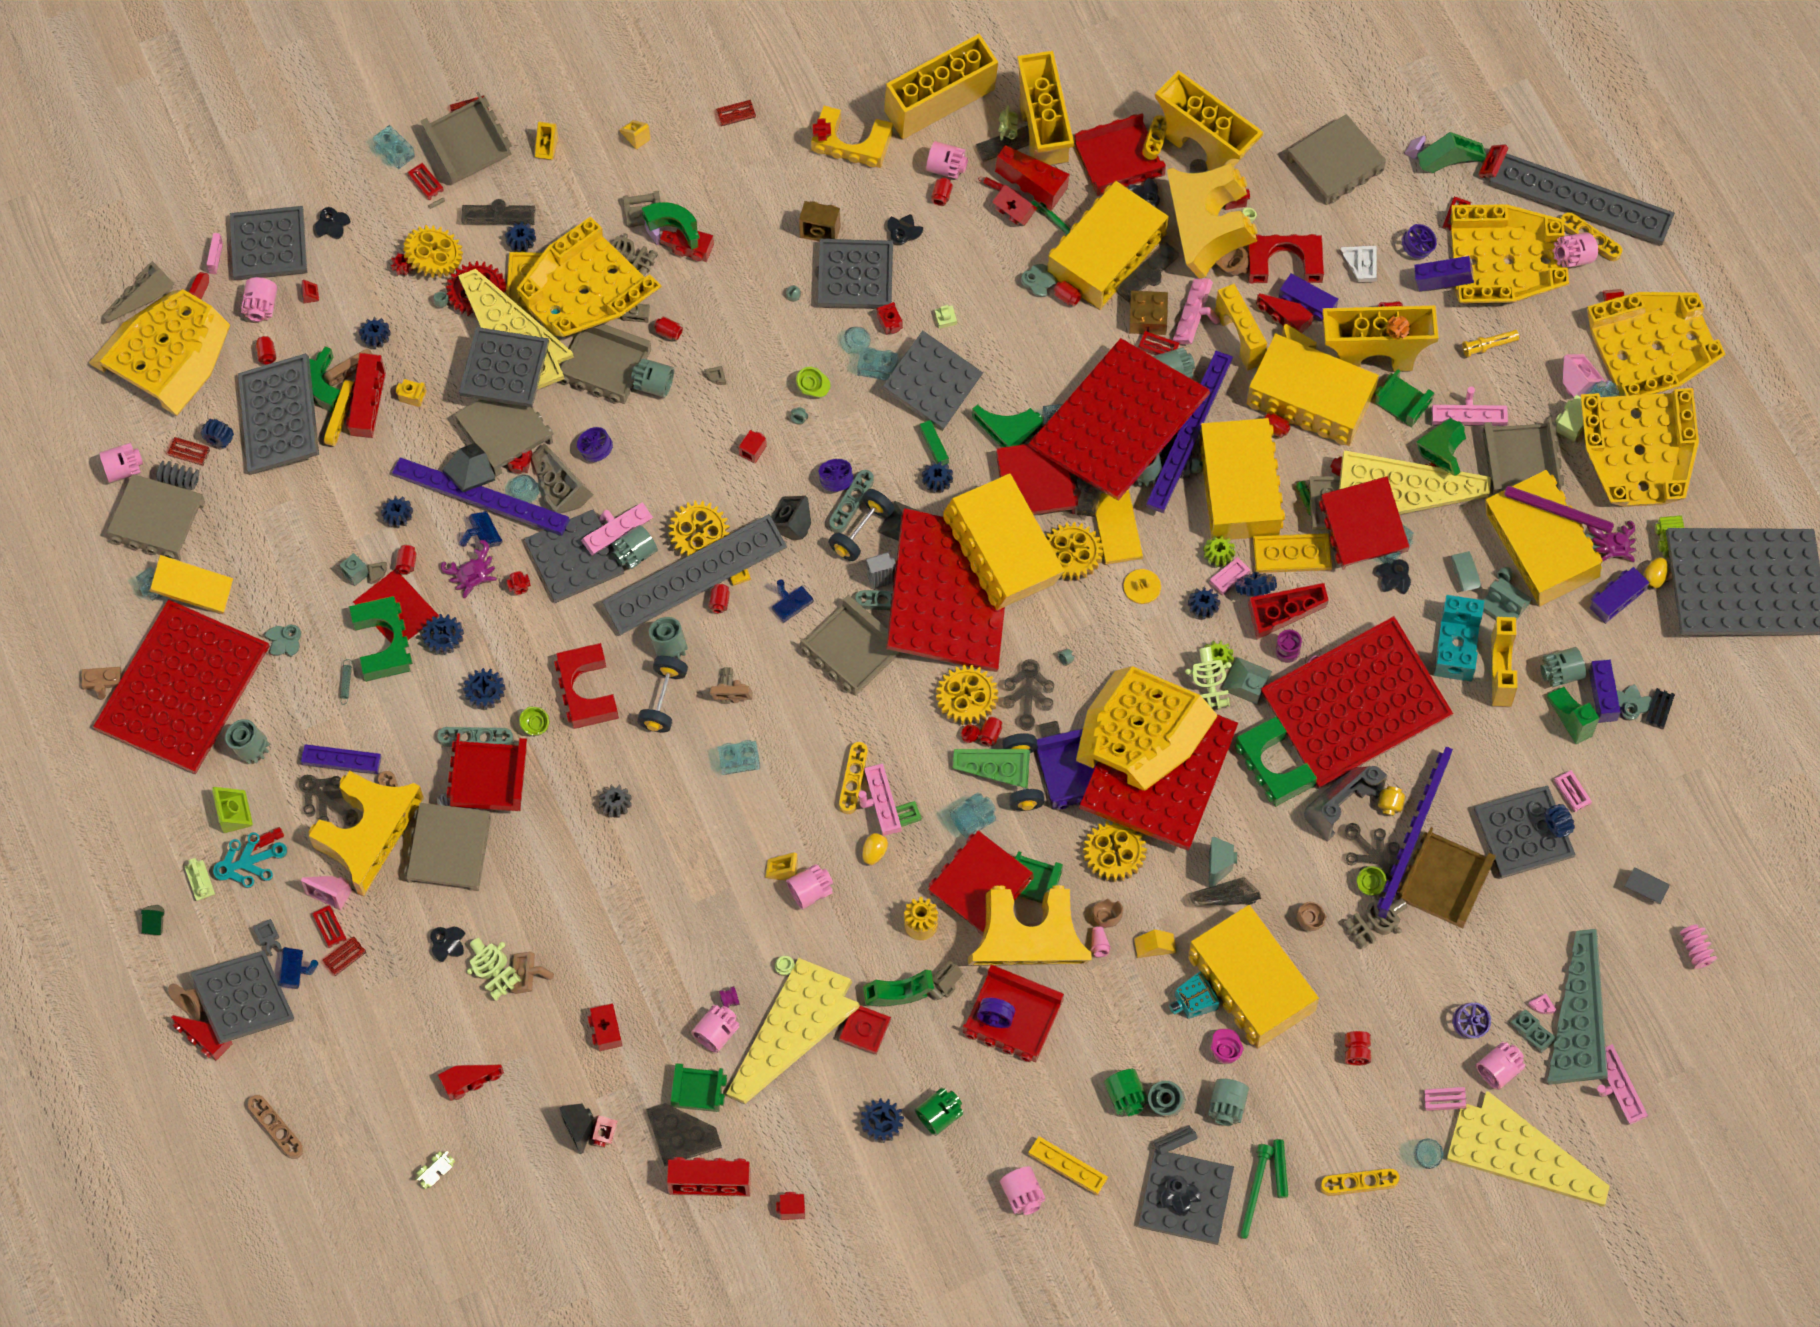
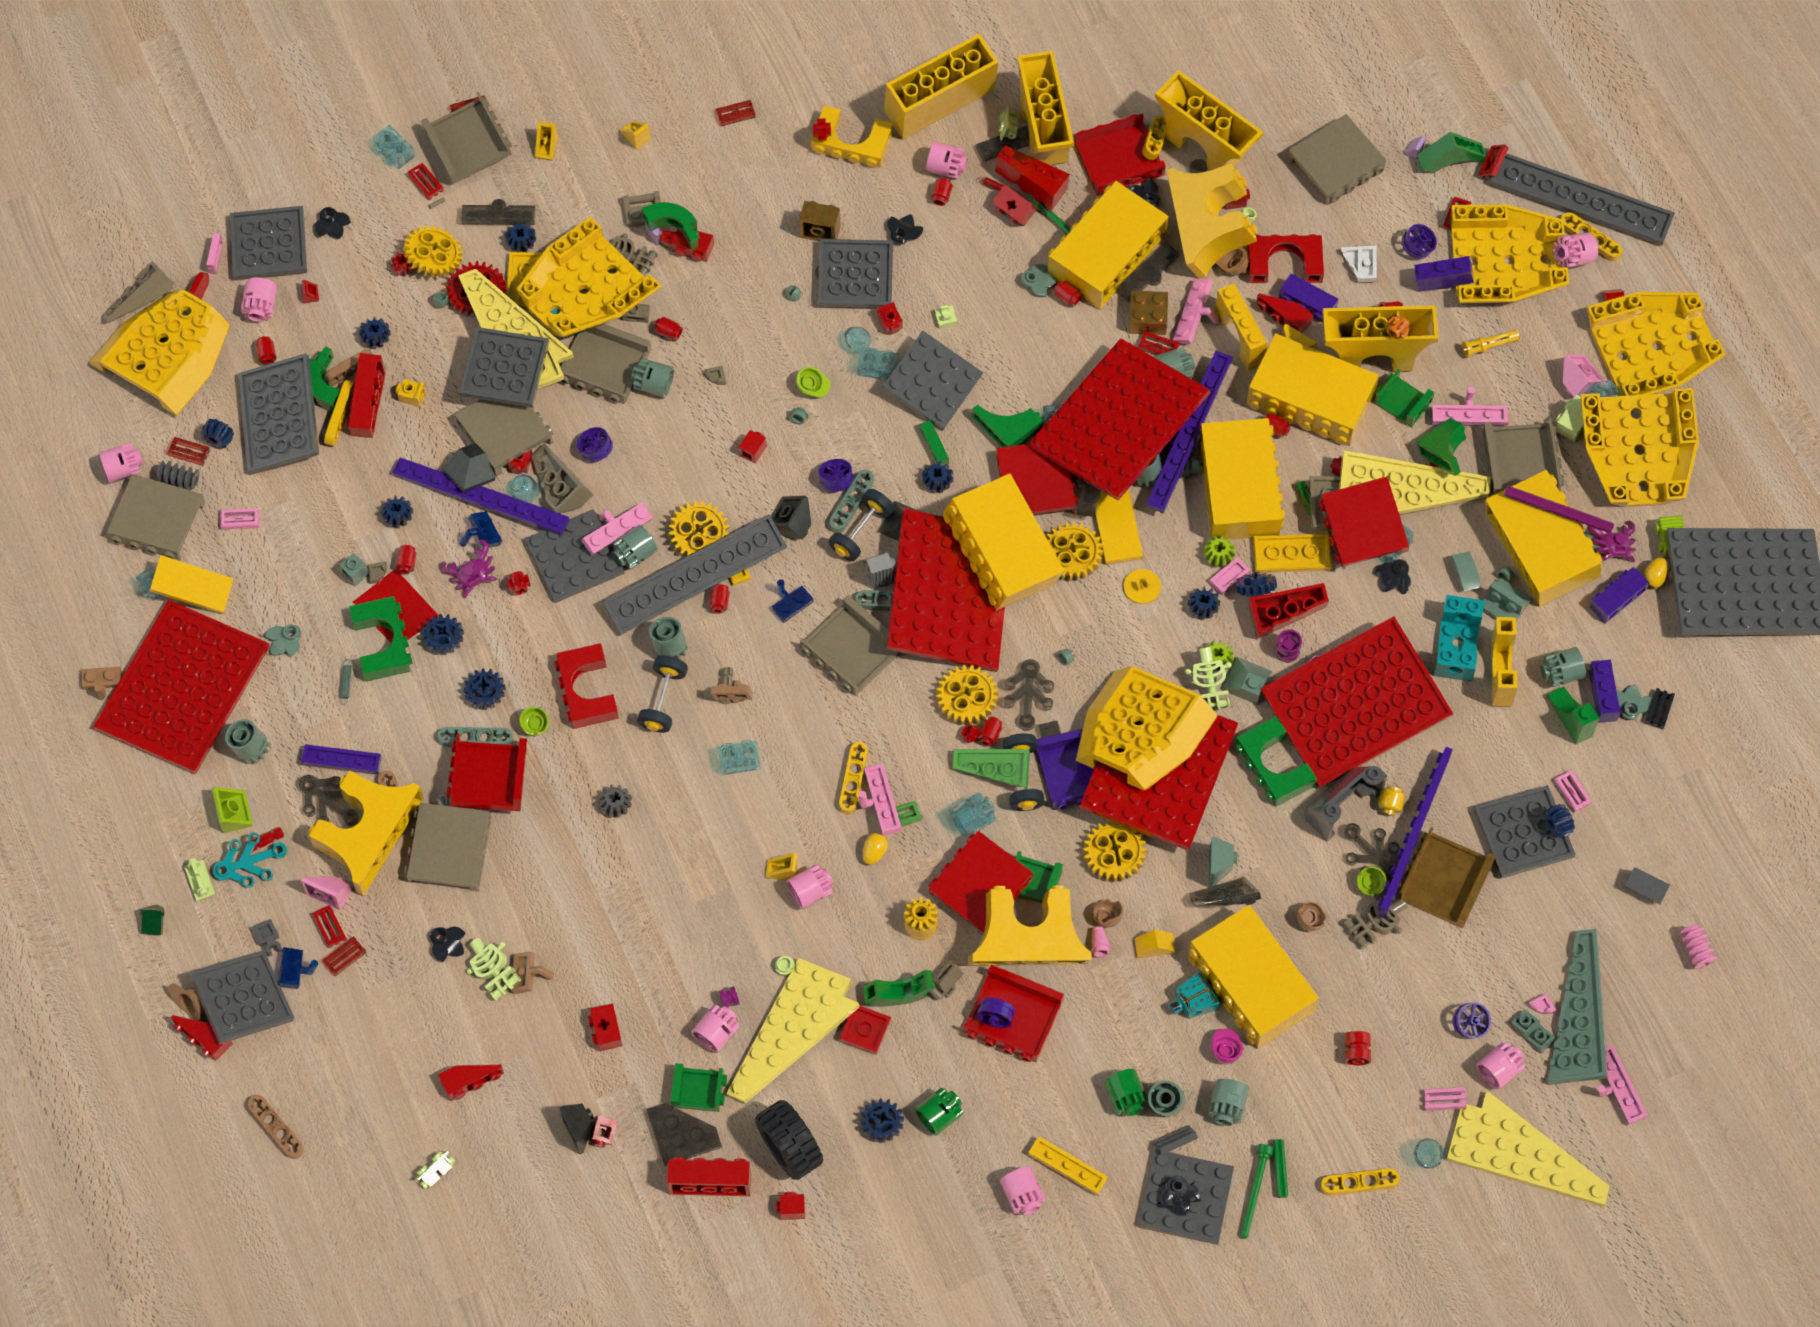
none -> bright pink tile [221,508,259,530]
none -> black tyre [755,1100,823,1180]

